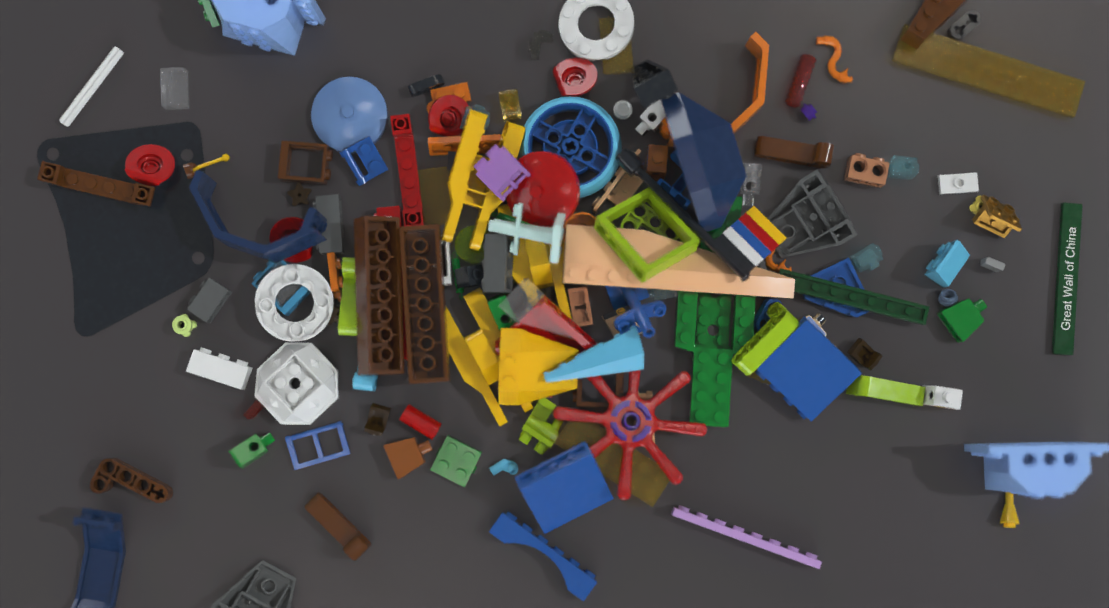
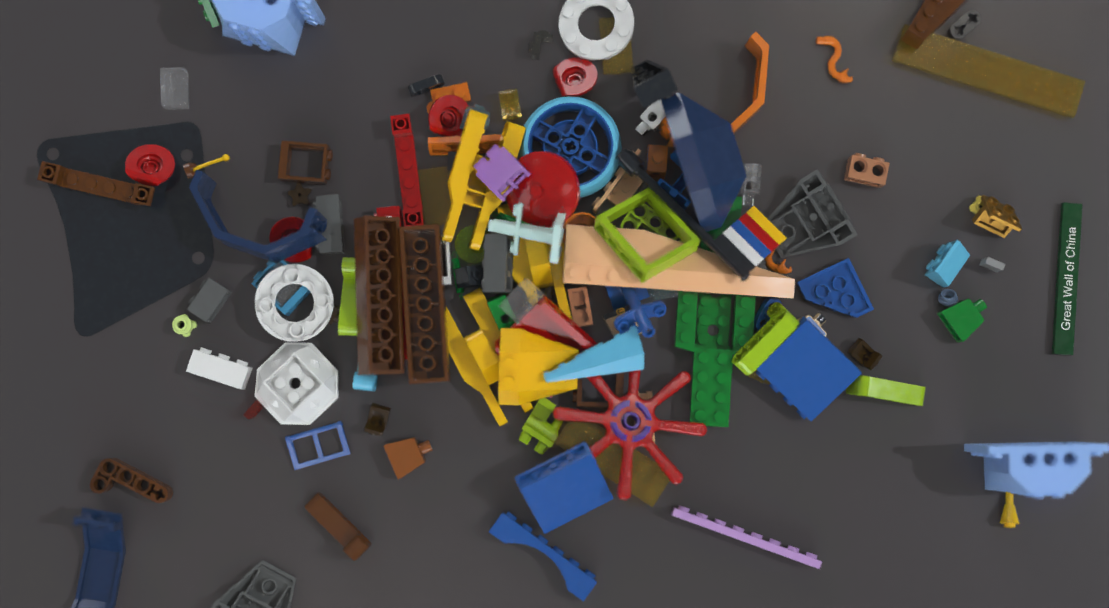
white axle [59,47,123,127] -> none
green torso [229,431,275,469] -> none
medium blue dish [311,77,388,153] -> none
orange hinge [327,252,343,302] -> none
blue plate [339,136,388,186] -> none
red pin [399,404,442,440] -> none
green plate [430,435,482,487] -> none
medium azure arm [489,459,519,475] -> none
white plate [613,100,632,119] -> none
reddish brown beam [754,136,834,169] -> none
dark green tile [778,268,930,325] -> none
clear red piece [784,54,817,108] -> none
dark purple plate [800,103,817,121] -> none
clear light blue brick [850,243,883,272] -> none
clear light blue brick [888,155,919,180] -> none
white torso [922,385,963,410] -> none
white plate [938,173,979,195] -> none

